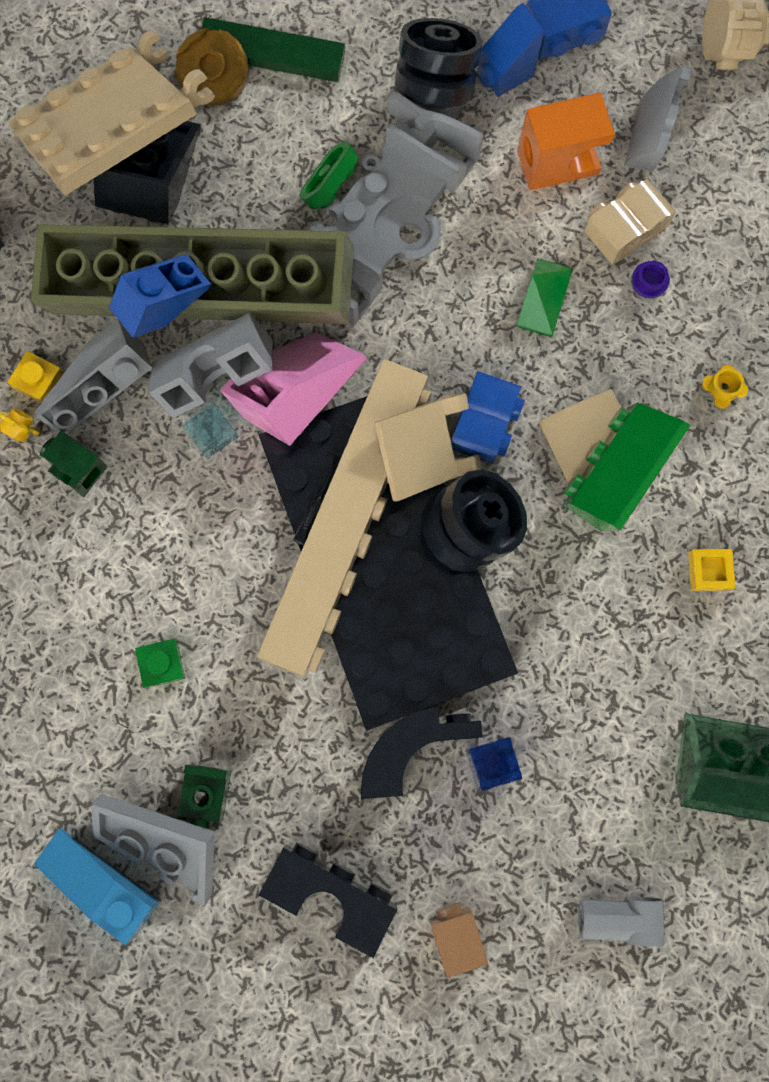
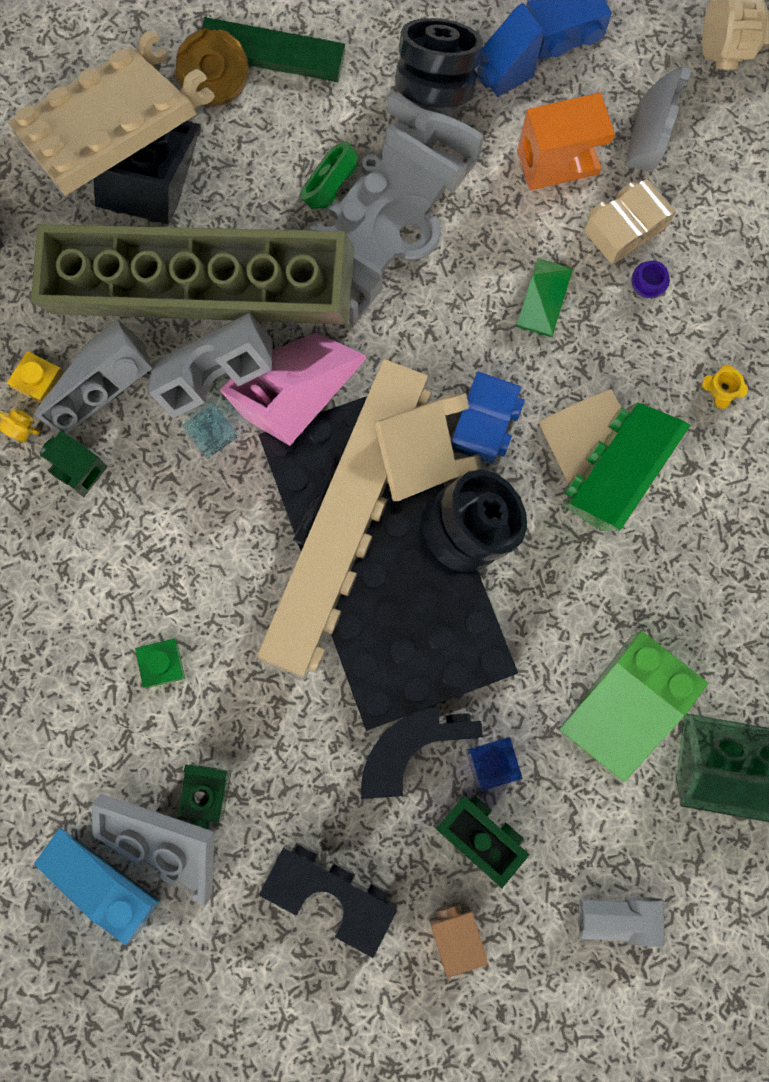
blue slope [109,254,211,338] -> none
yellow plate [688,549,736,591] -> none
none -> dark green brick [433,794,530,888]
none -> bright green slope [559,631,709,782]

